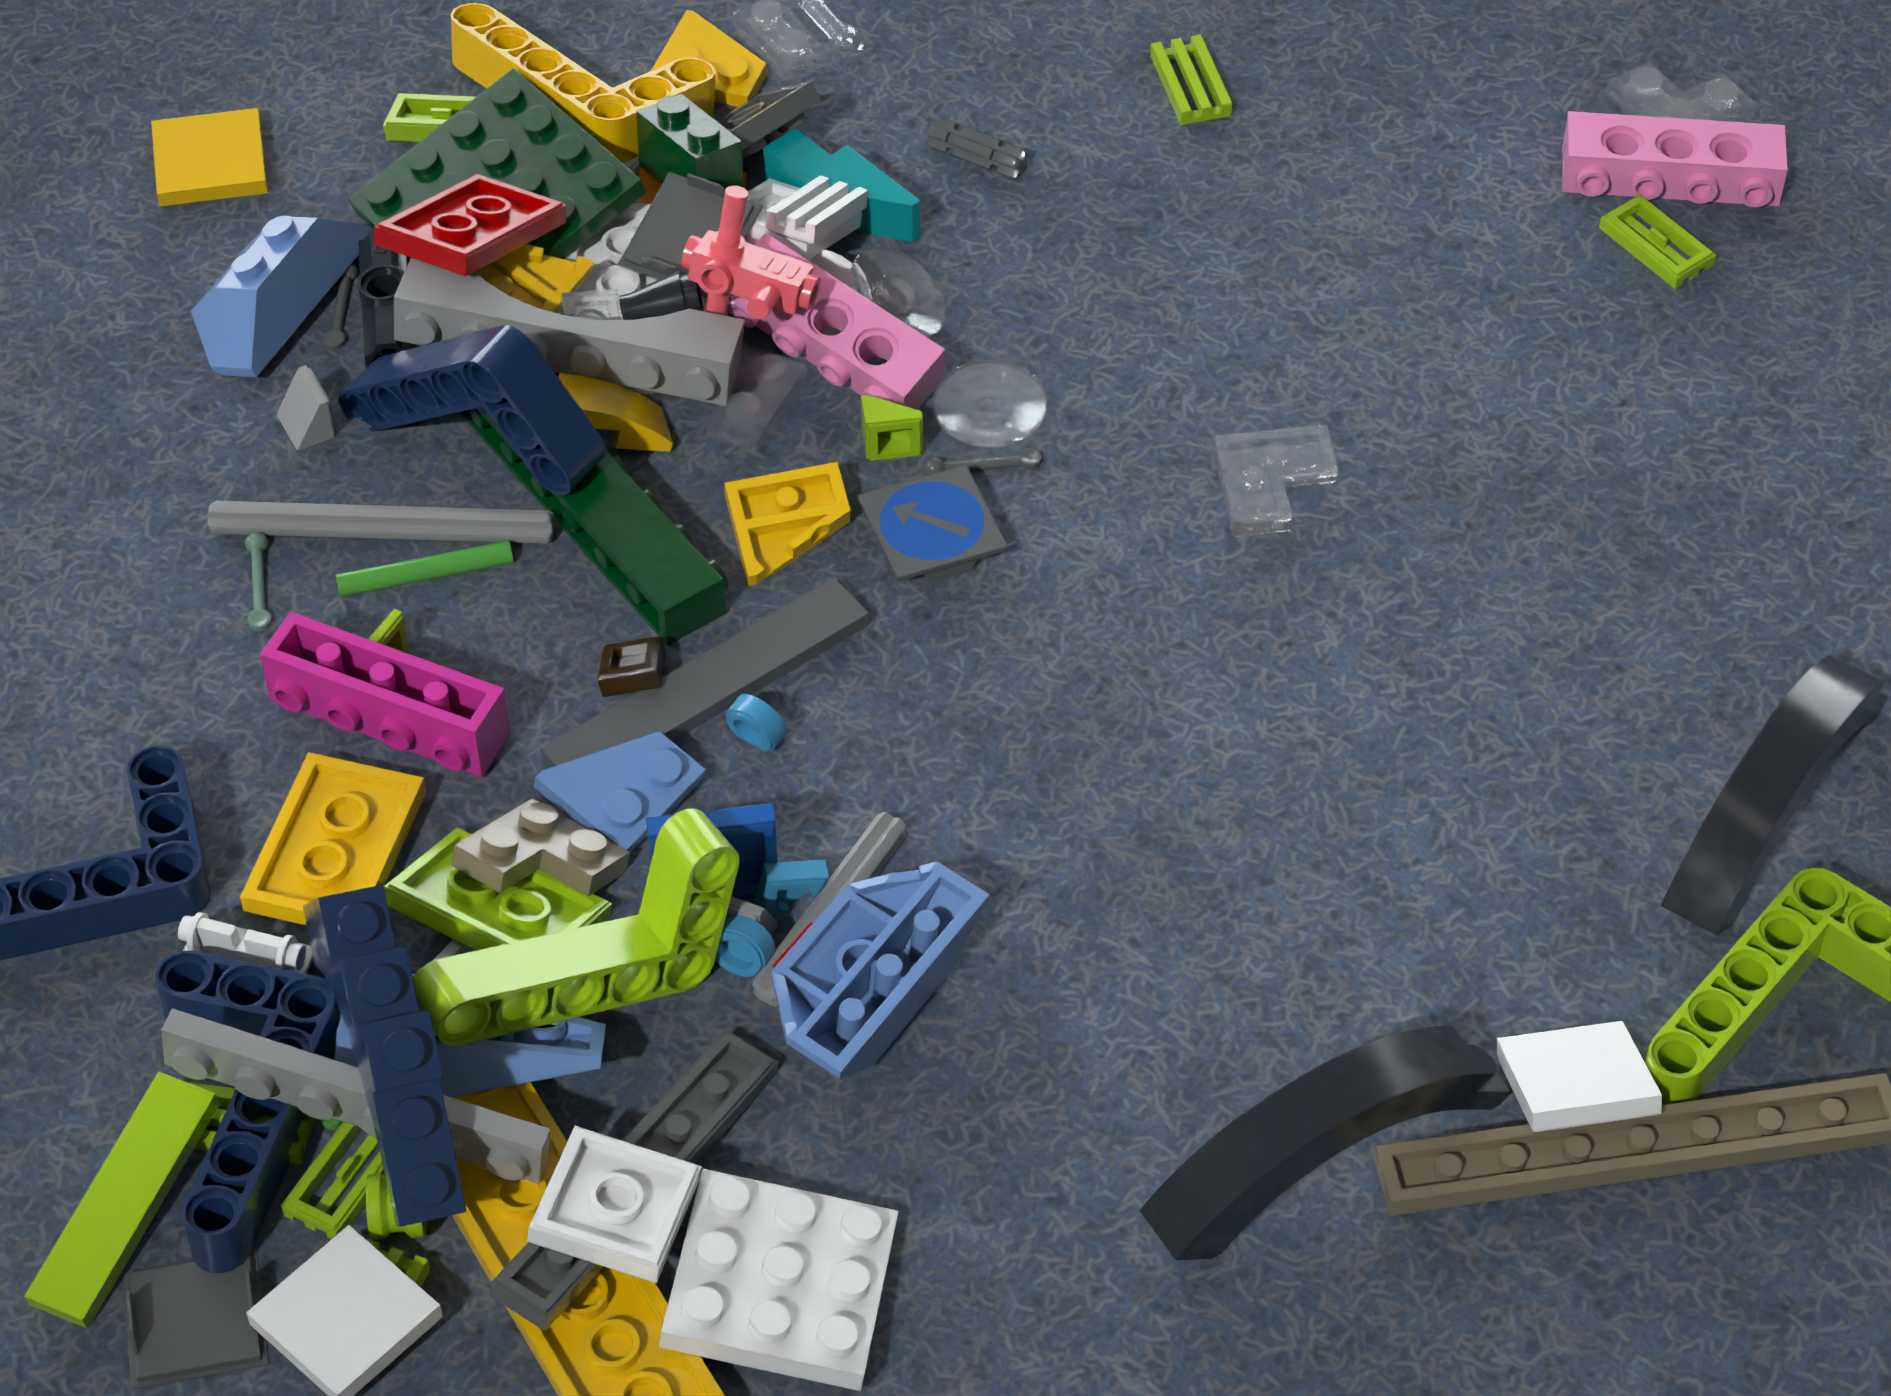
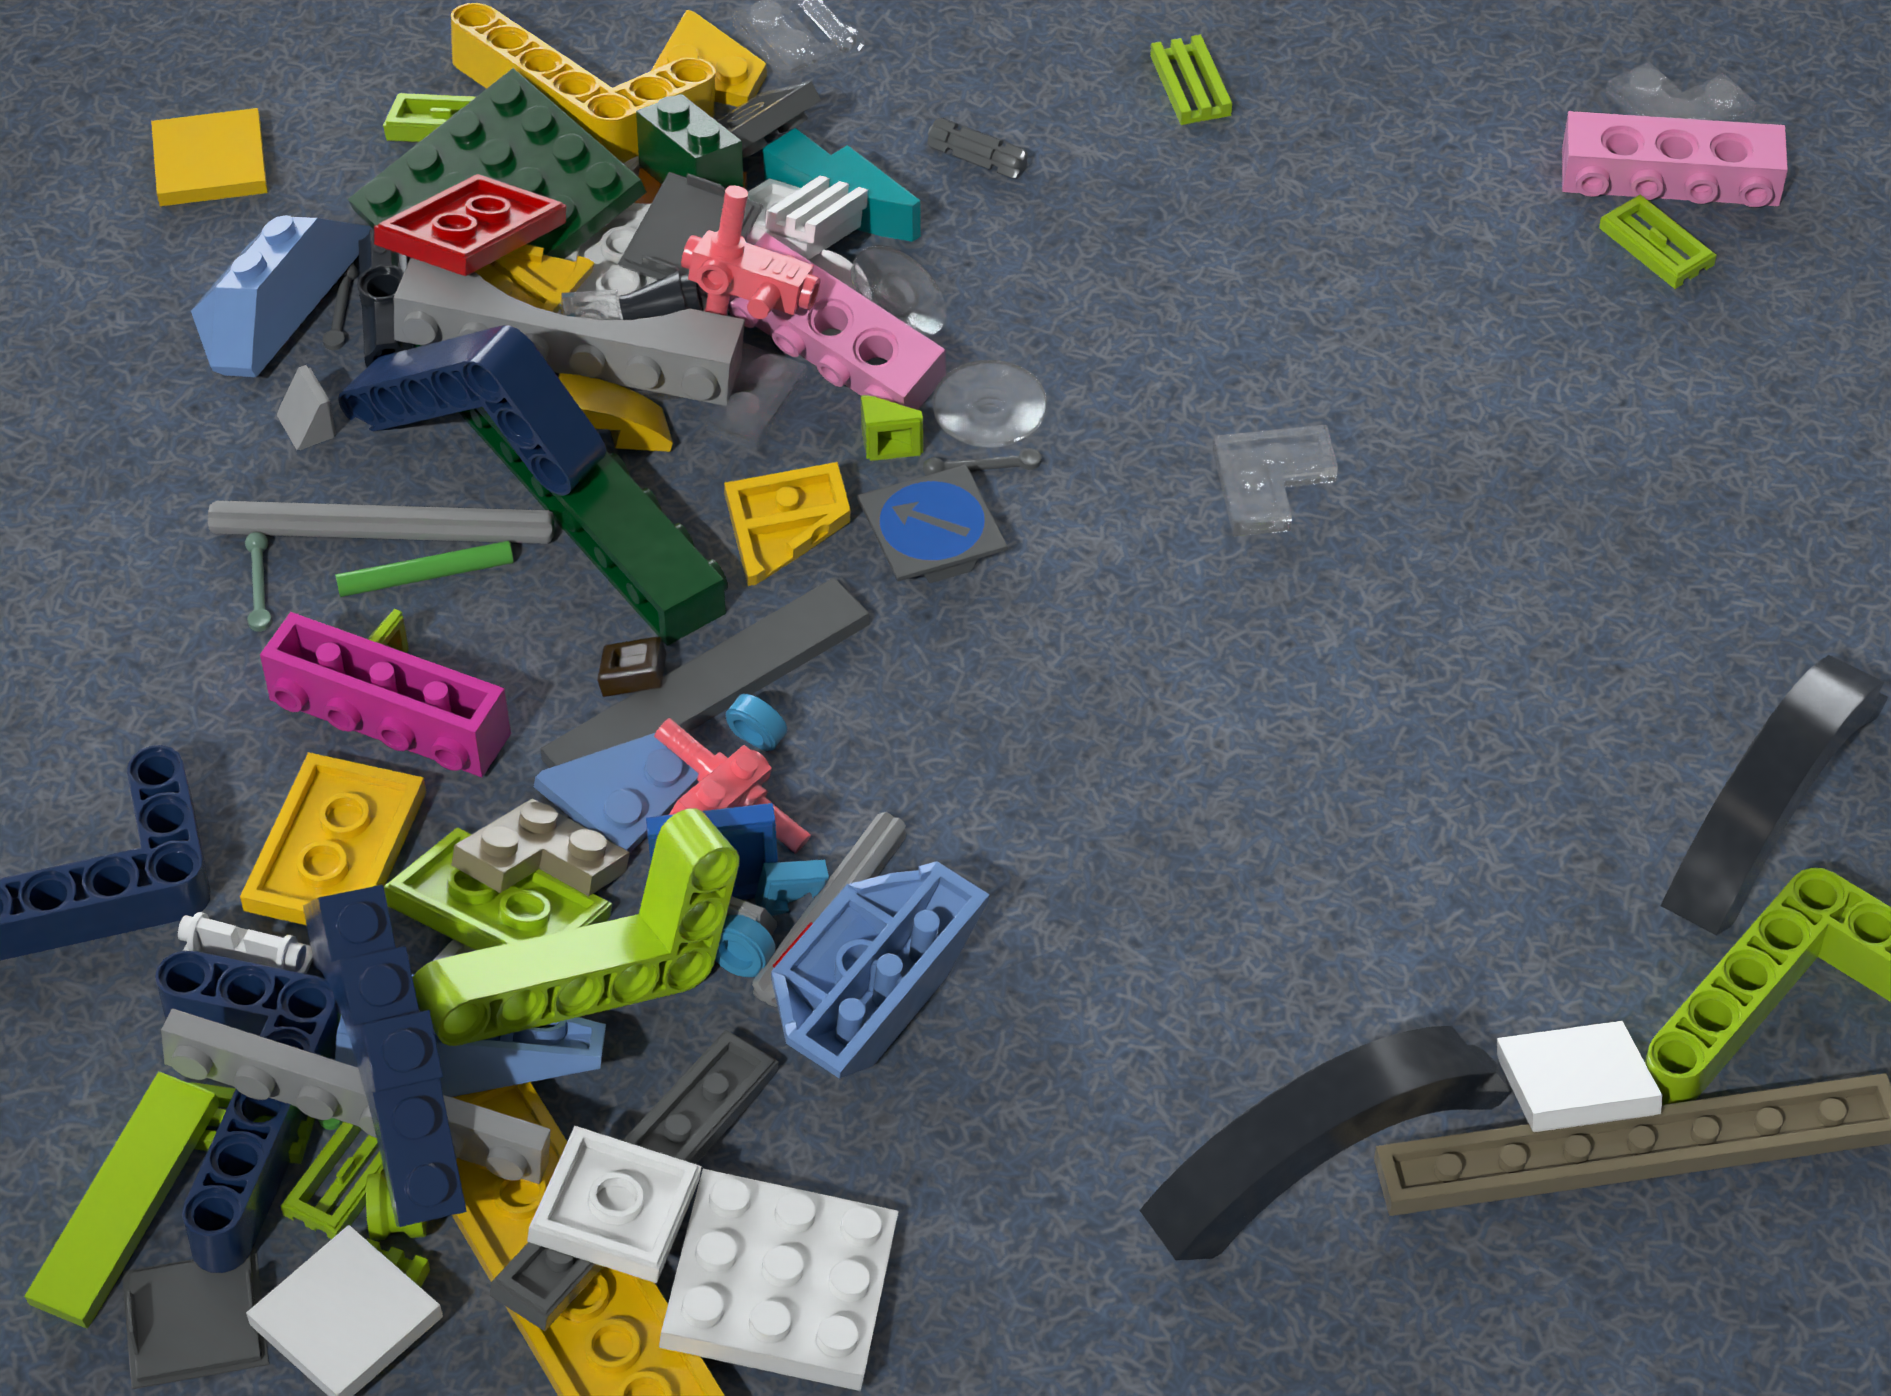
none -> coral piece [654,718,811,854]

